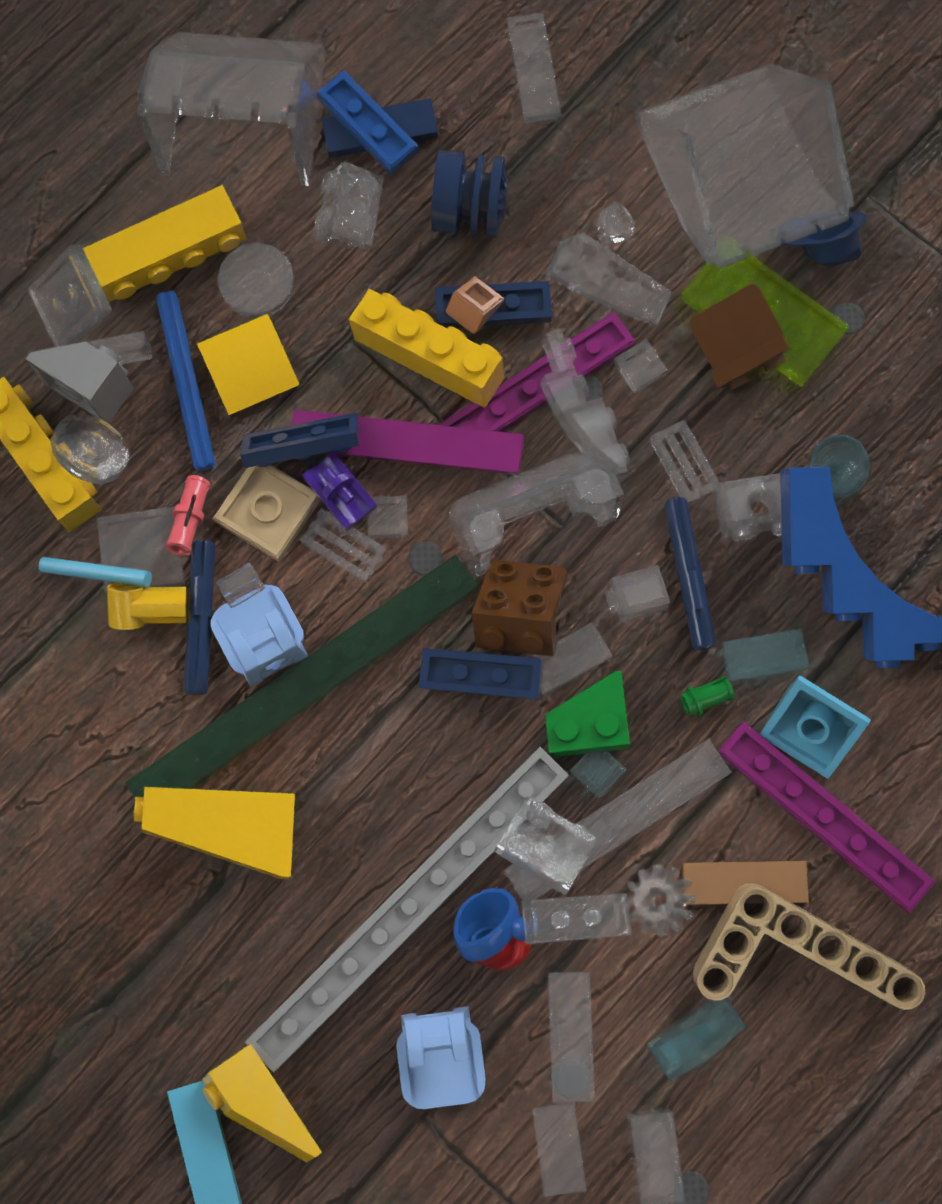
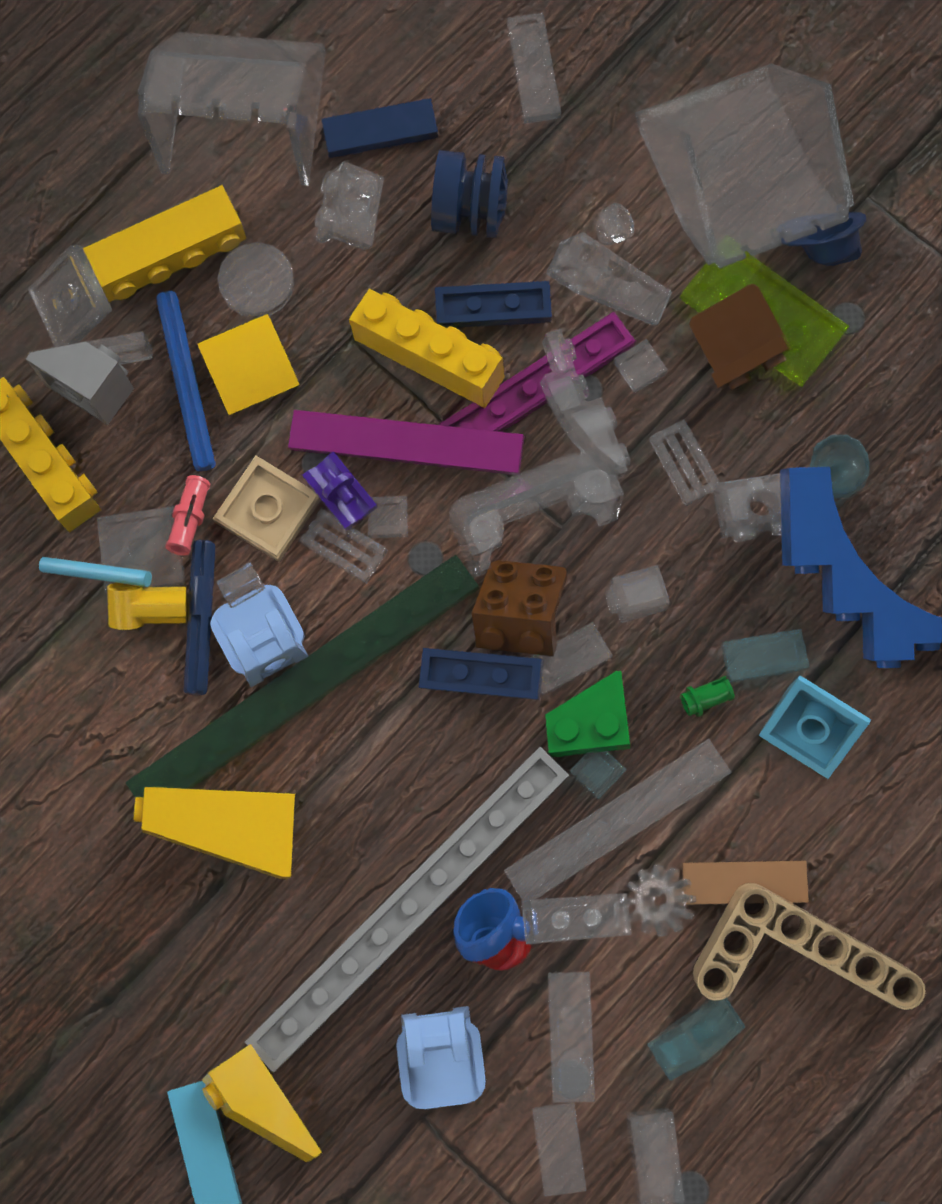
clear tile [50,414,130,484] -> none
dark blue plate [240,413,361,468] -> none
blue tile [316,70,419,175] -> none
nougat slope [446,276,504,333] -> none
clear bracket [494,797,598,895] -> none
dark blue axle [665,497,716,650] -> none
magenta tile [717,721,936,913] -> none

